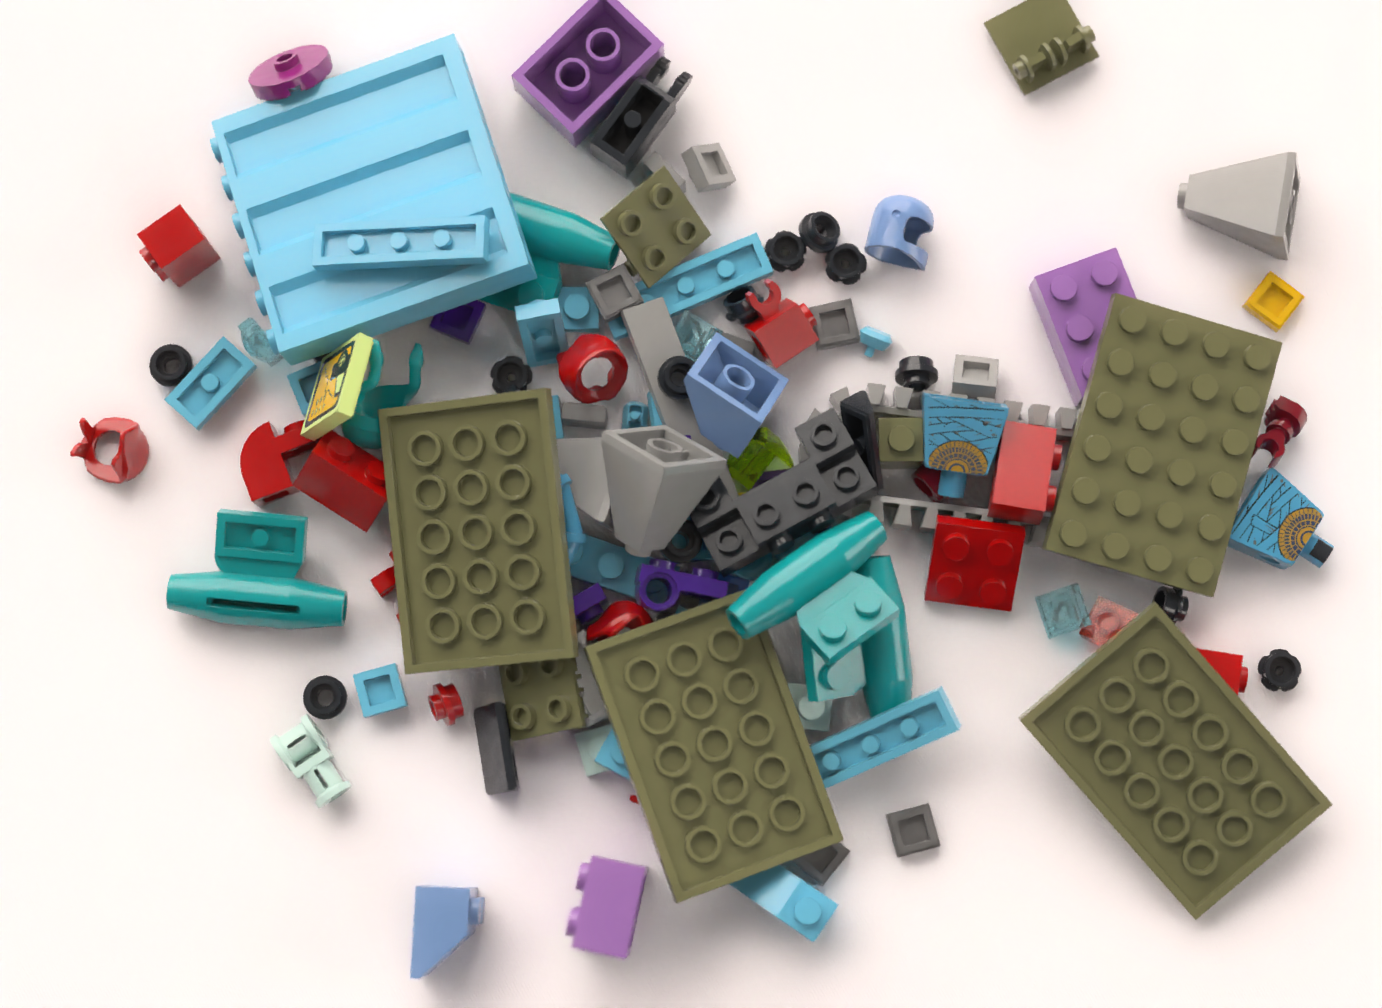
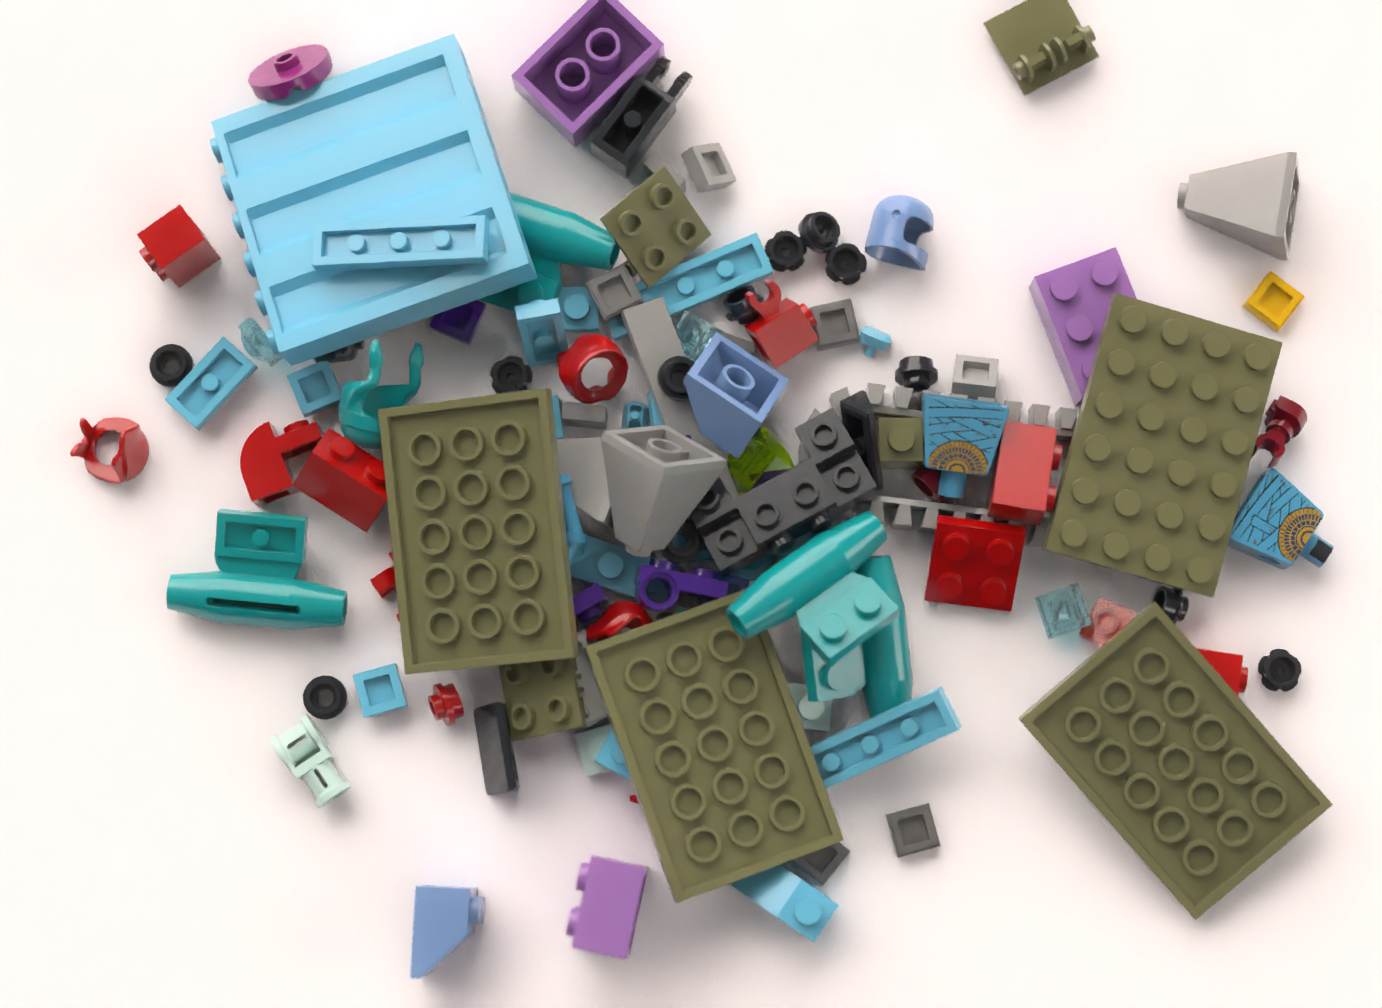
yellowish green tile [300,332,374,441] -> none

